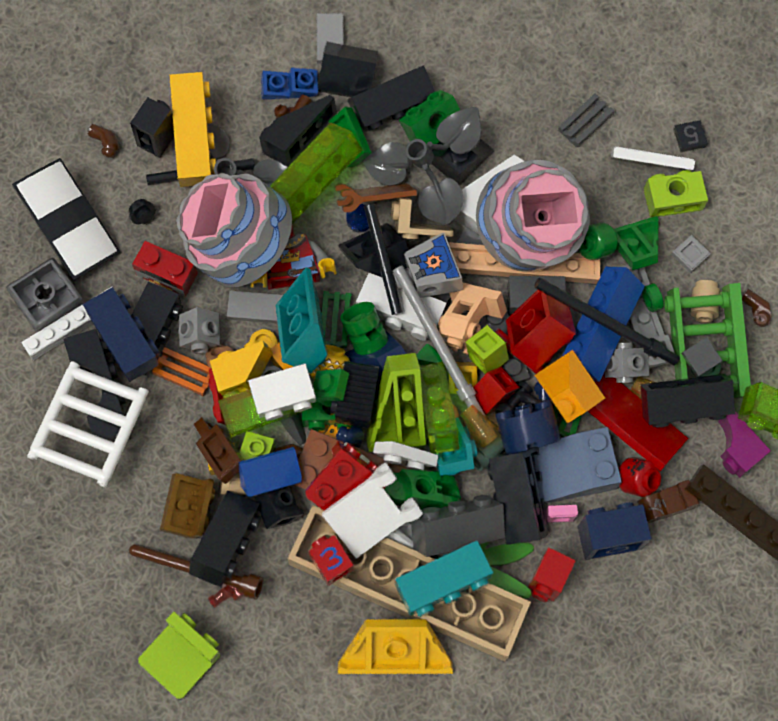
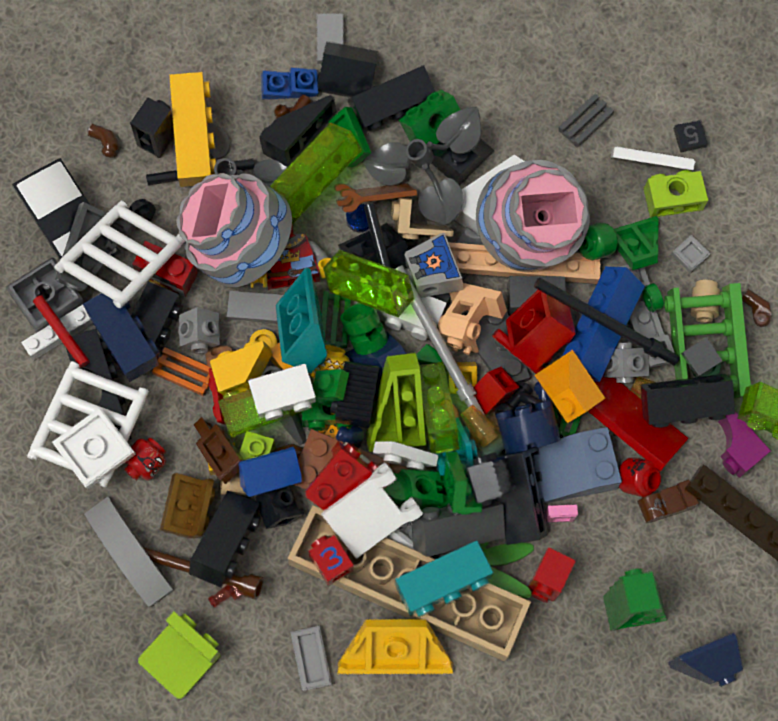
lime brick [465,325,509,374] -> none
dark blue brick [577,502,651,560] -> none
none -> red bar [33,295,90,368]
none -> white tile [52,407,136,490]
none -> white bar [54,201,185,308]
none -> dark grey wing [55,202,132,291]
none -> light grey slope [84,497,174,608]
none -> red head [124,437,166,481]
none -> light grey tile [291,626,332,692]
none -> clear neon green brick [323,250,414,318]
none -> green bracket [443,452,482,515]
none -> brick [465,452,516,503]
none -> green wedge [603,568,667,631]
none -> dark blue slope [668,633,743,687]

